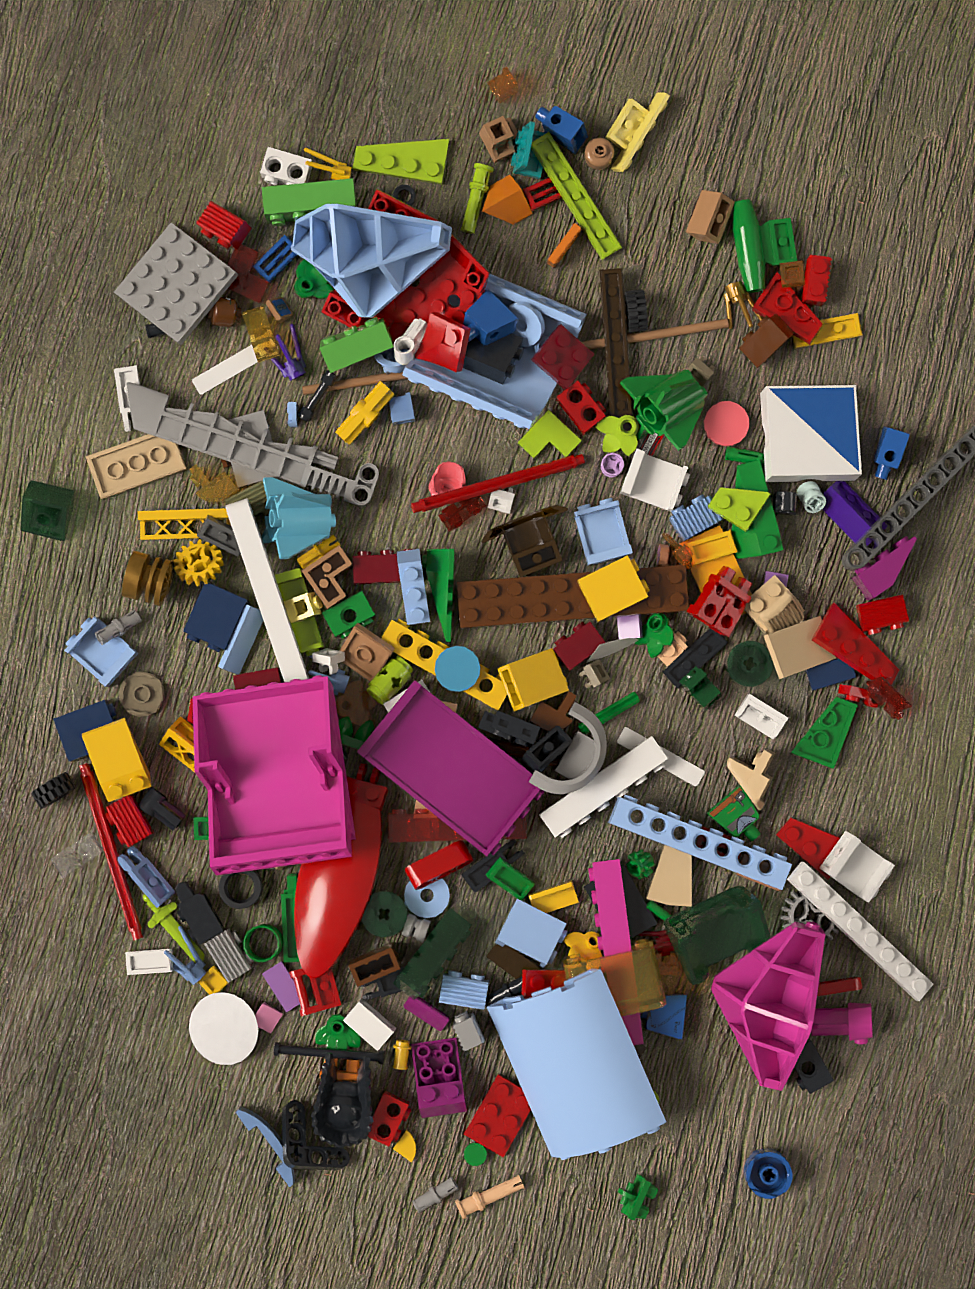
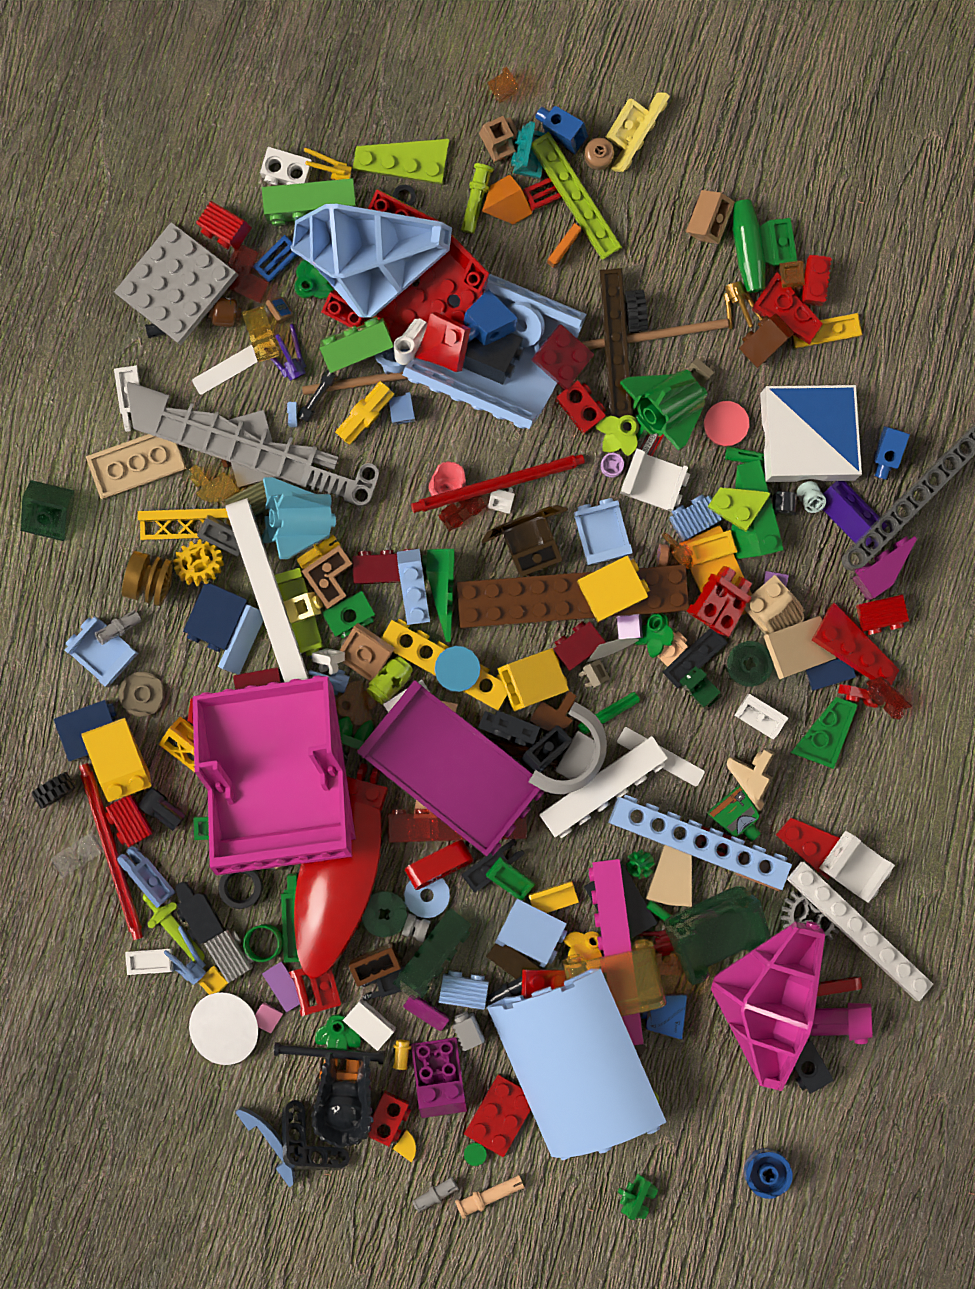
lime tile [517,410,582,459] -> none

